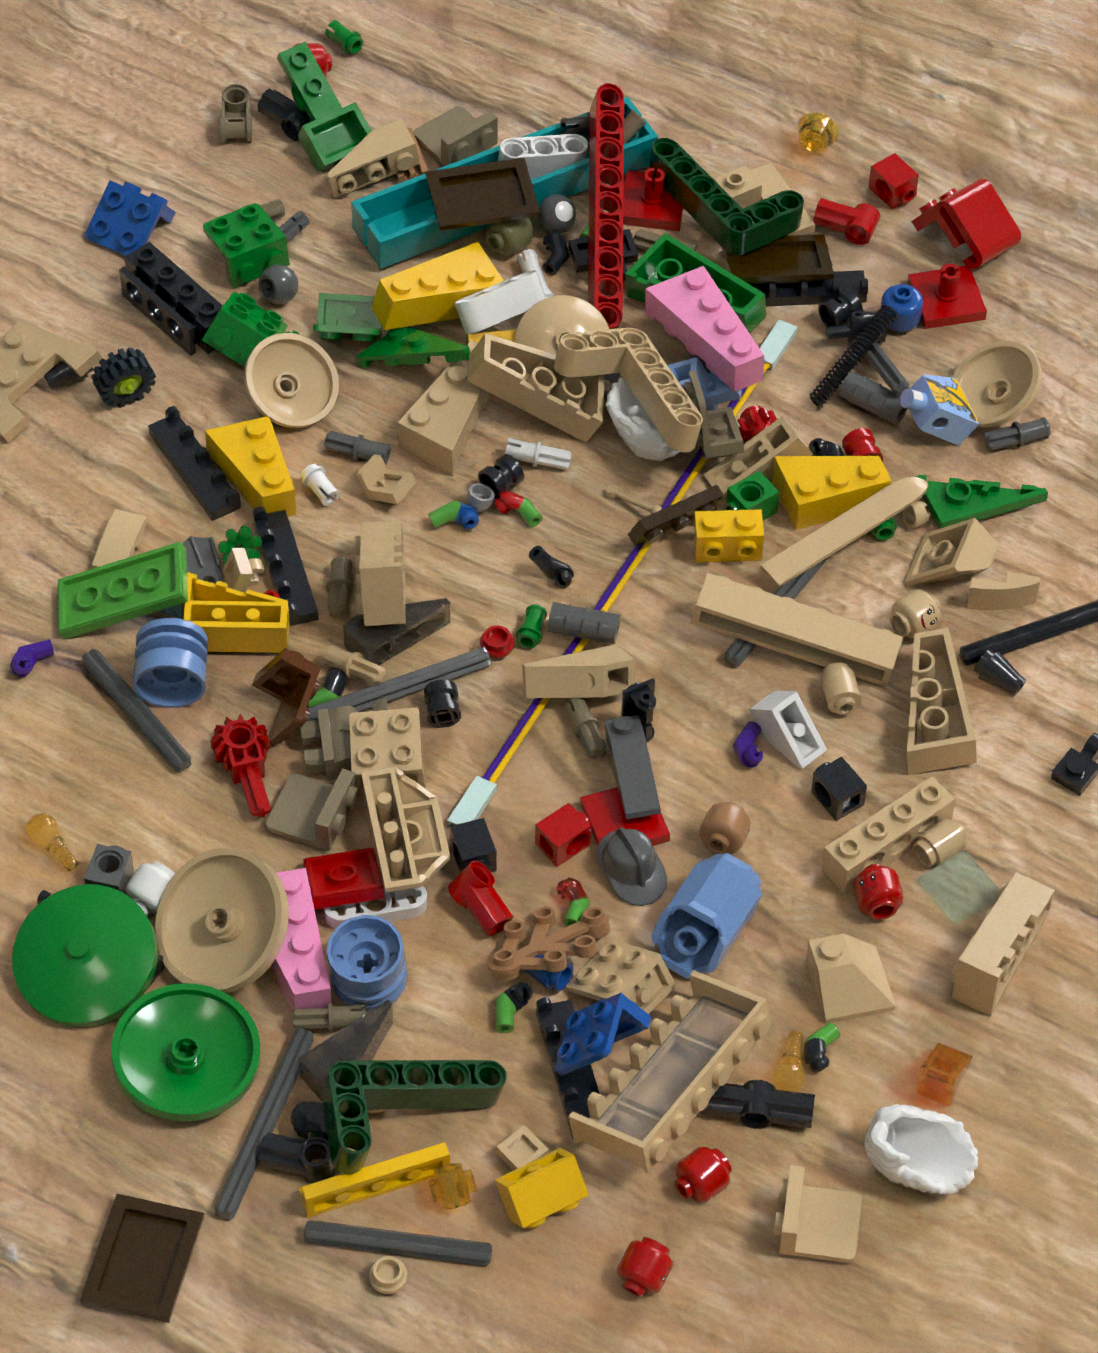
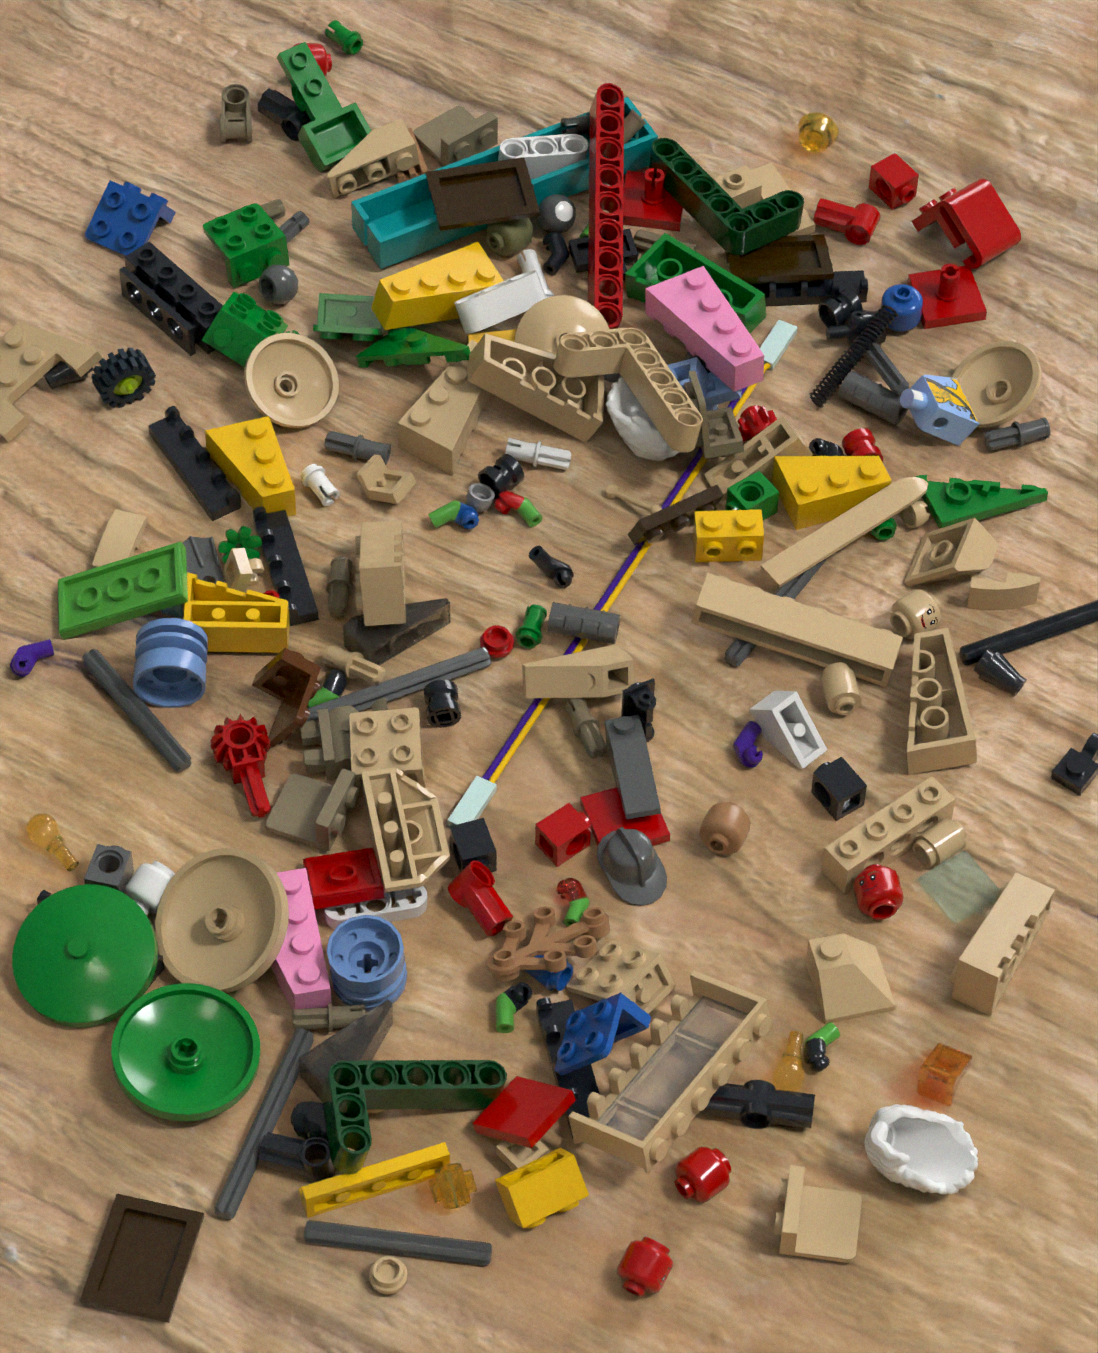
medium blue brick [651,853,763,979] -> none
none -> red tile [472,1076,576,1148]

